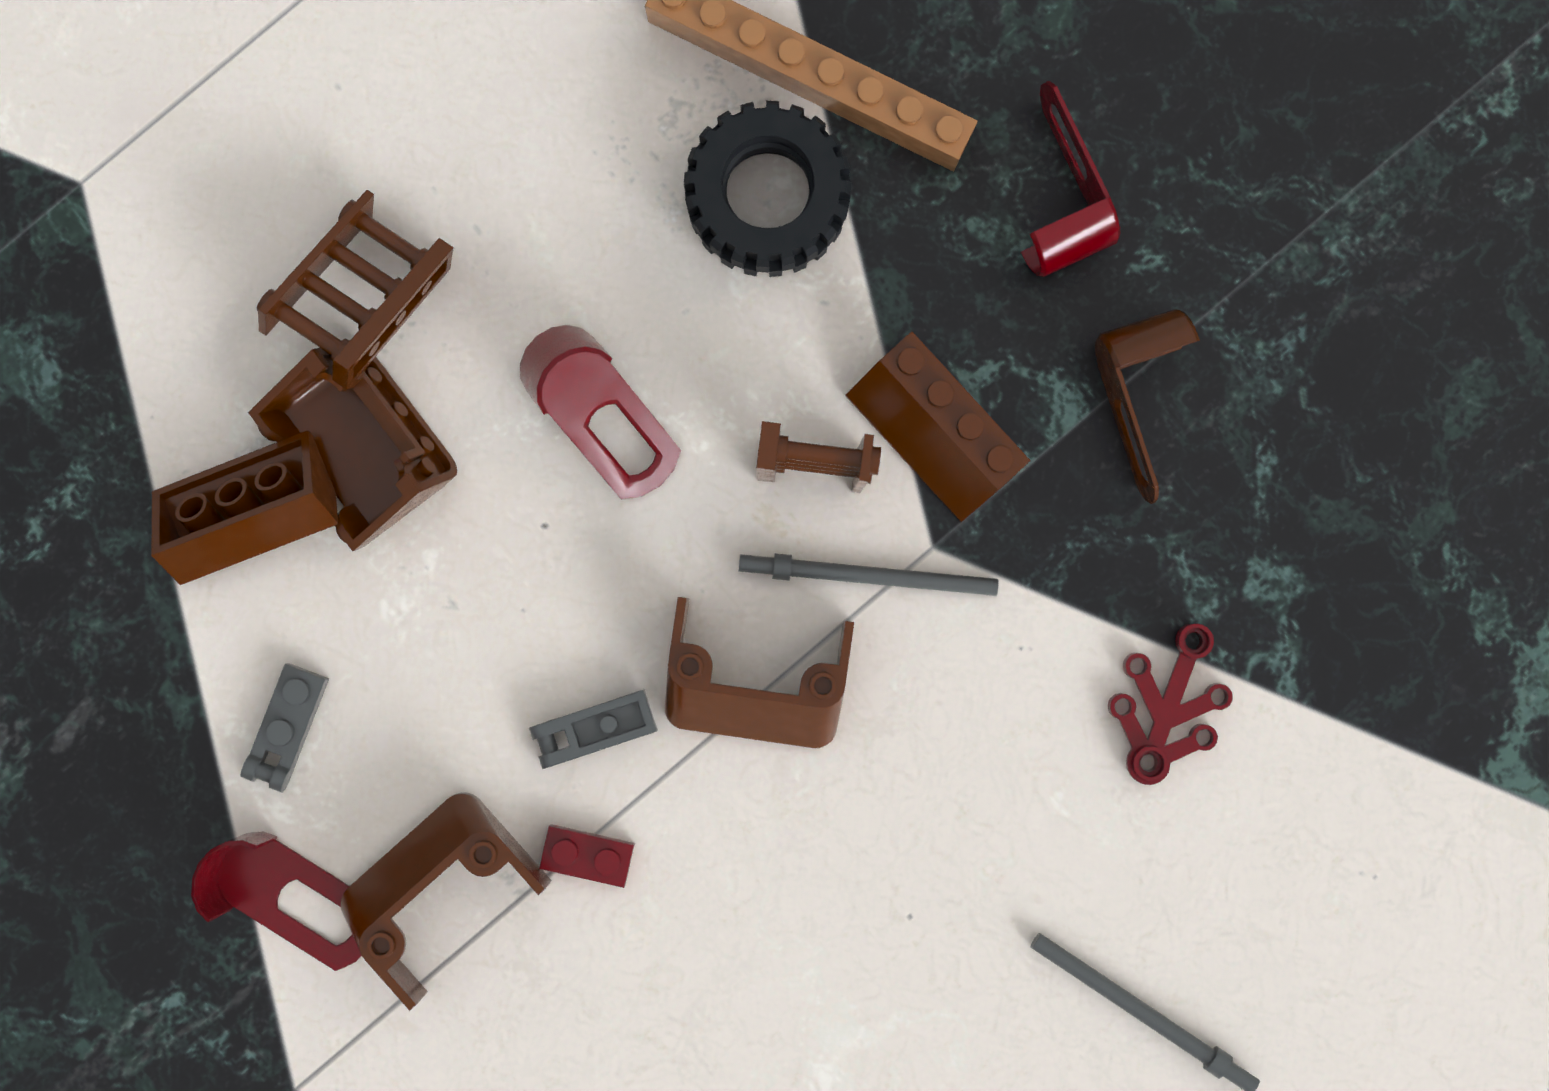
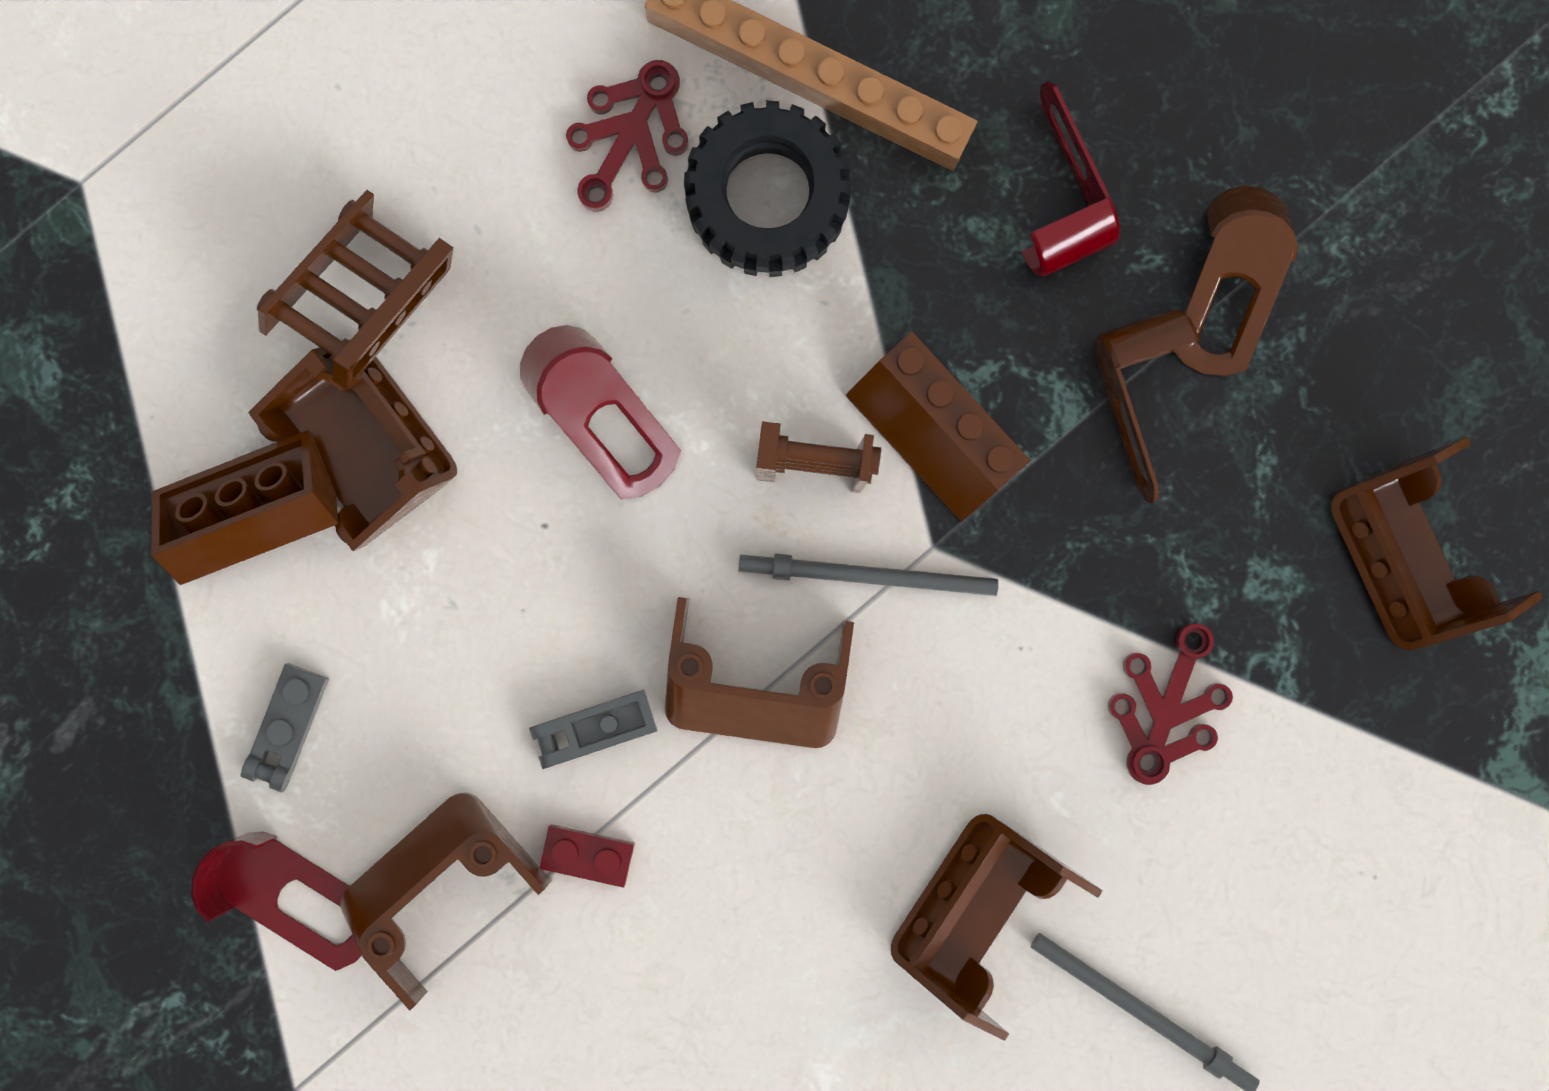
none -> dark red plant [566,60,689,212]
none -> reddish brown windscreen [891,814,1103,1041]
none -> reddish brown piece [1173,186,1298,376]
none -> reddish brown windscreen [1331,437,1543,650]

